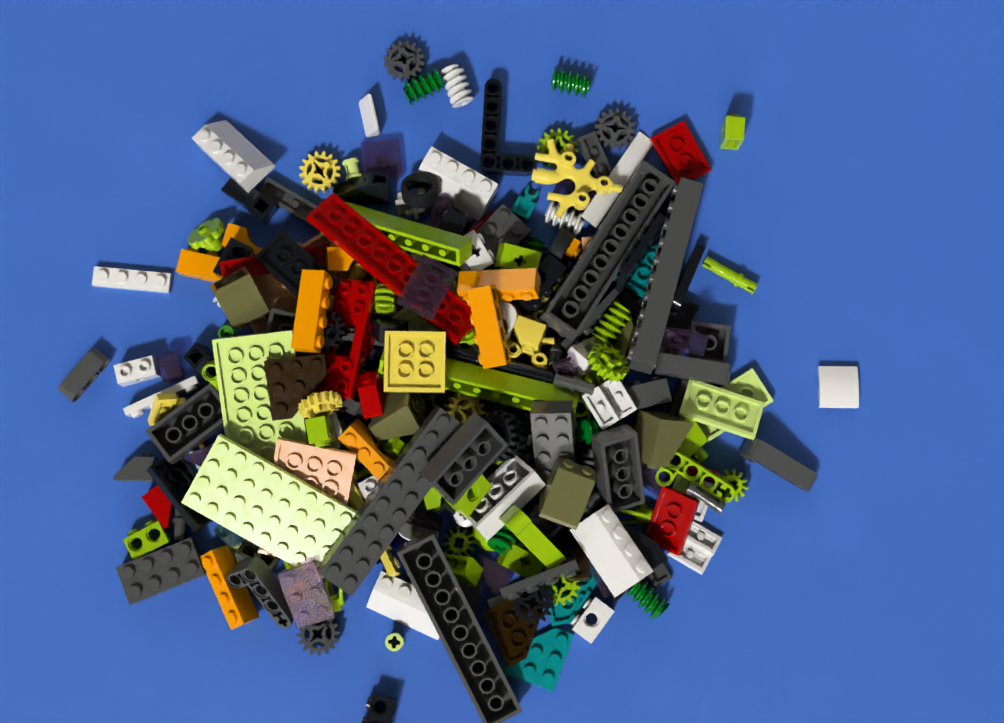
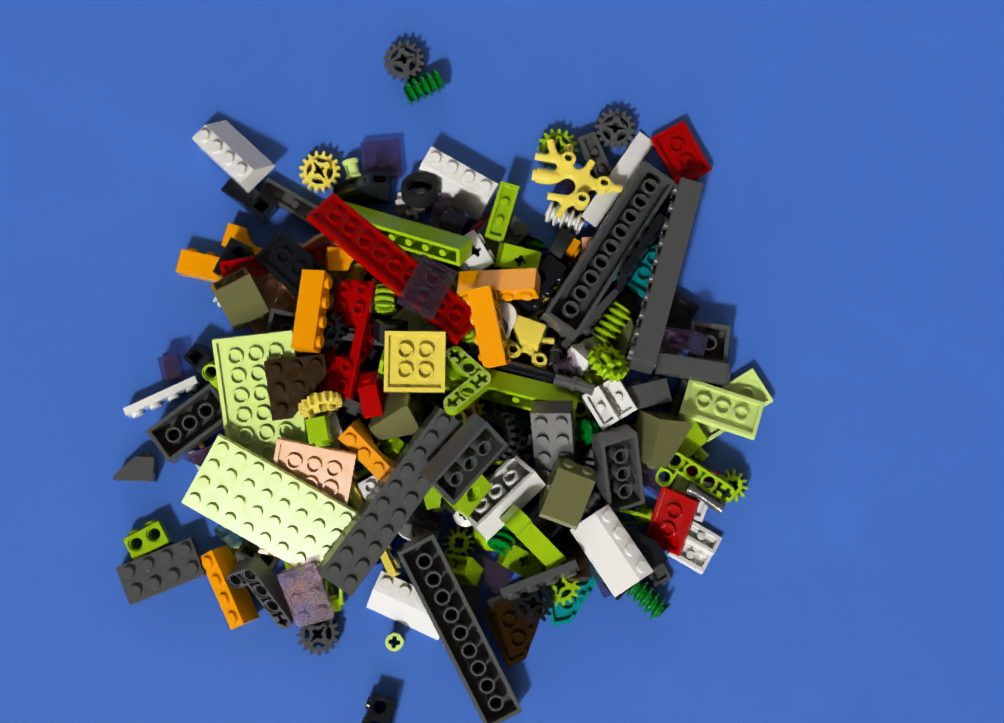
dark grey beam [58,347,111,402] -> none
white plate [92,266,172,294] -> none
white brick [113,355,161,387] -> none
red slope [142,485,175,529] -> none
black plate [147,458,213,533] -> none
light yellow hinge [148,393,187,426] -> none
dark grey pin [172,508,186,541] -> none
lime plant [188,218,225,253] -> none
bright green plate [217,324,236,338] -> none
white slope [359,94,380,138] -> none
white piece [440,64,474,108] -> none
black beam [480,78,536,177] -> none
teal plate [500,628,574,692] -> none
teal plate [511,186,539,222] -> none
green piece [551,66,592,98] -> none
white brick [571,597,615,644] -> none
black beam [671,242,706,310] -> none
lime pin [702,256,758,295] -> none
lime brick [719,114,745,150] -> none
dark grey beam [738,438,818,493] -> none
white slope [817,366,859,408] -> none
none -> lime beam [443,346,492,415]
none -> lime plate [484,181,520,243]

